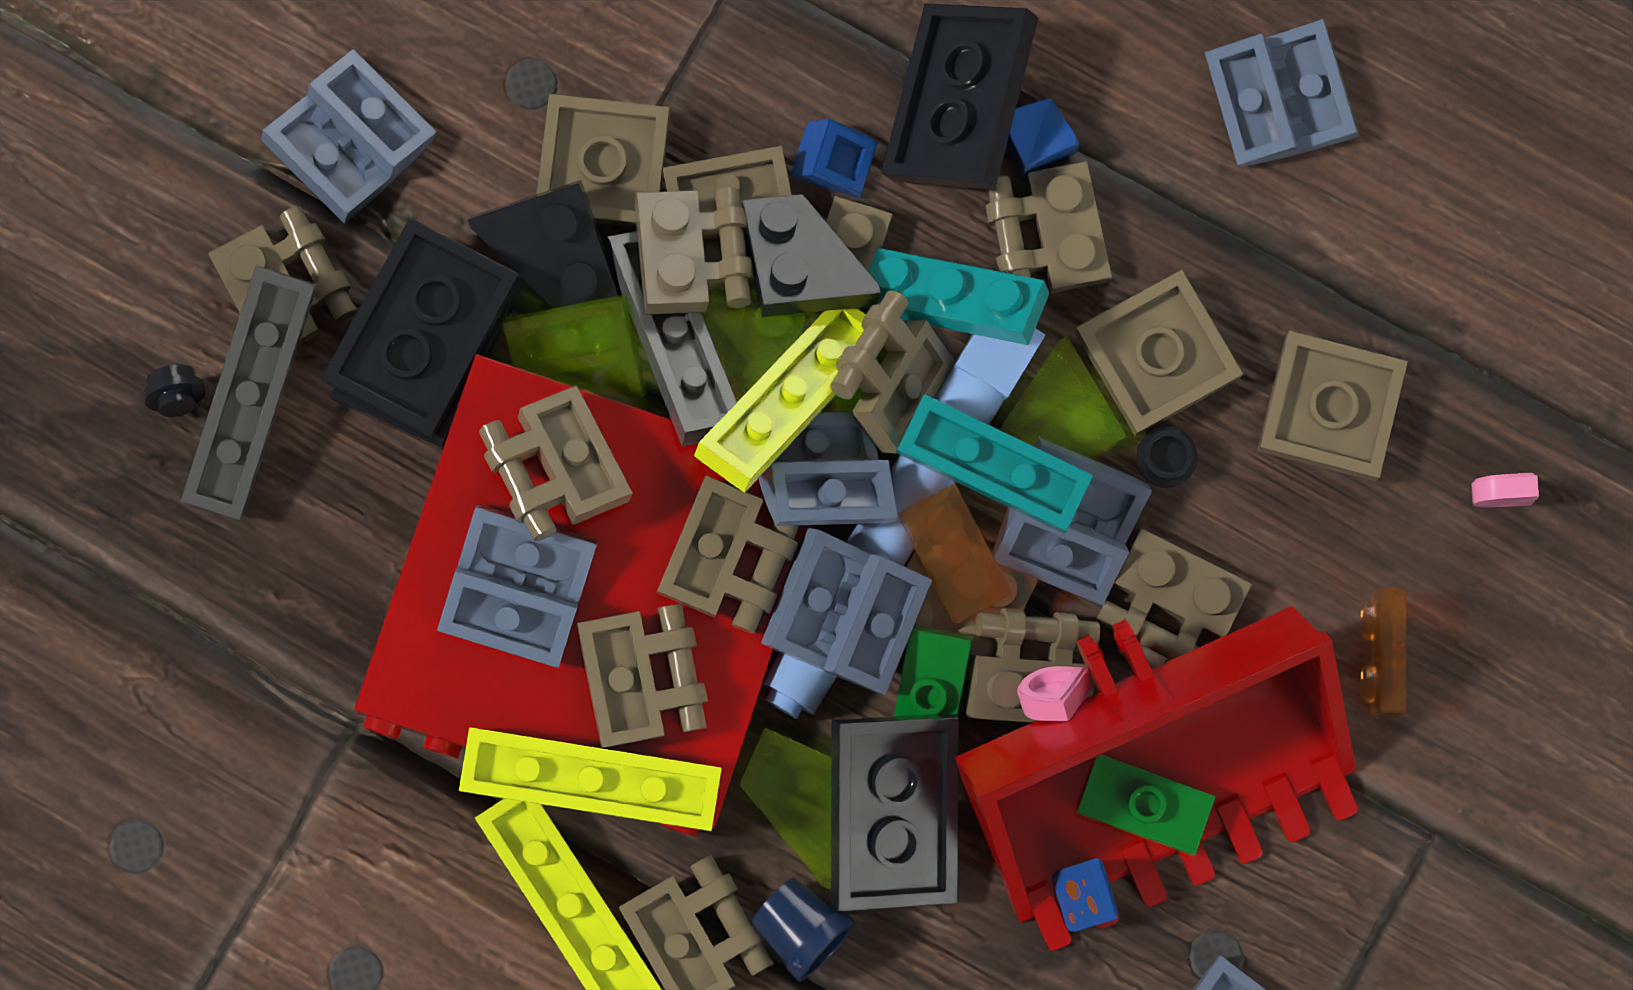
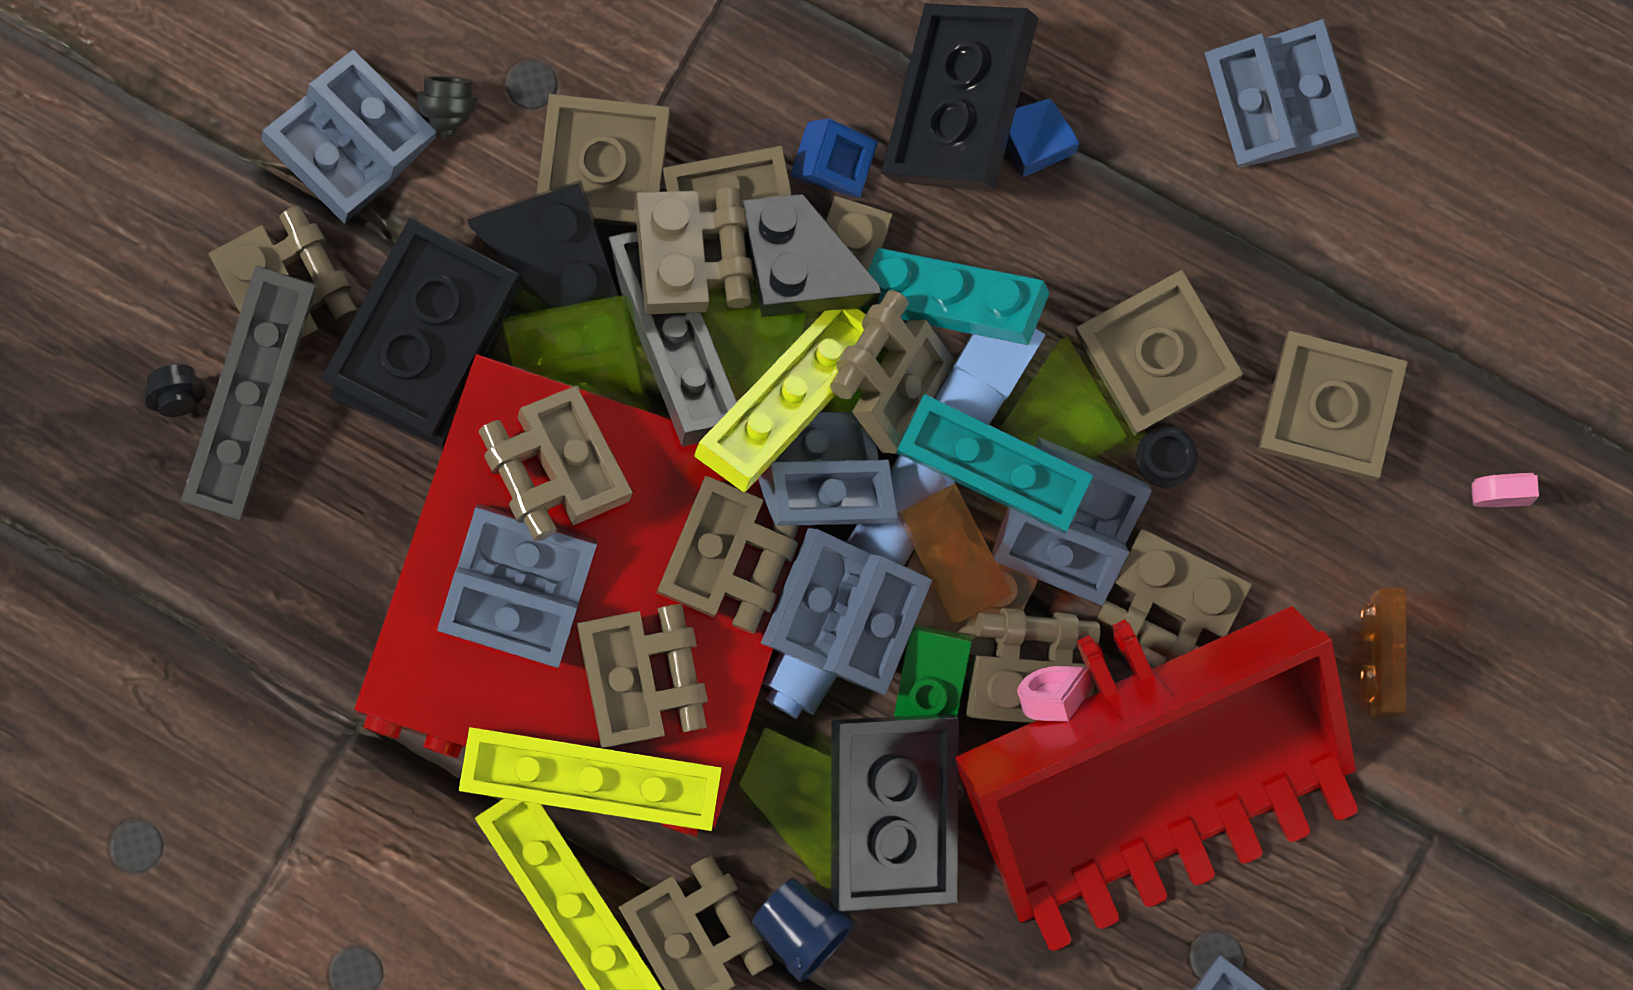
dark tan plate [985,161,1112,294] -> none
blue slope [1052,858,1119,932] -> none
green plate [1075,754,1216,856] -> none
none -> pearl dark grey plate [417,76,478,139]

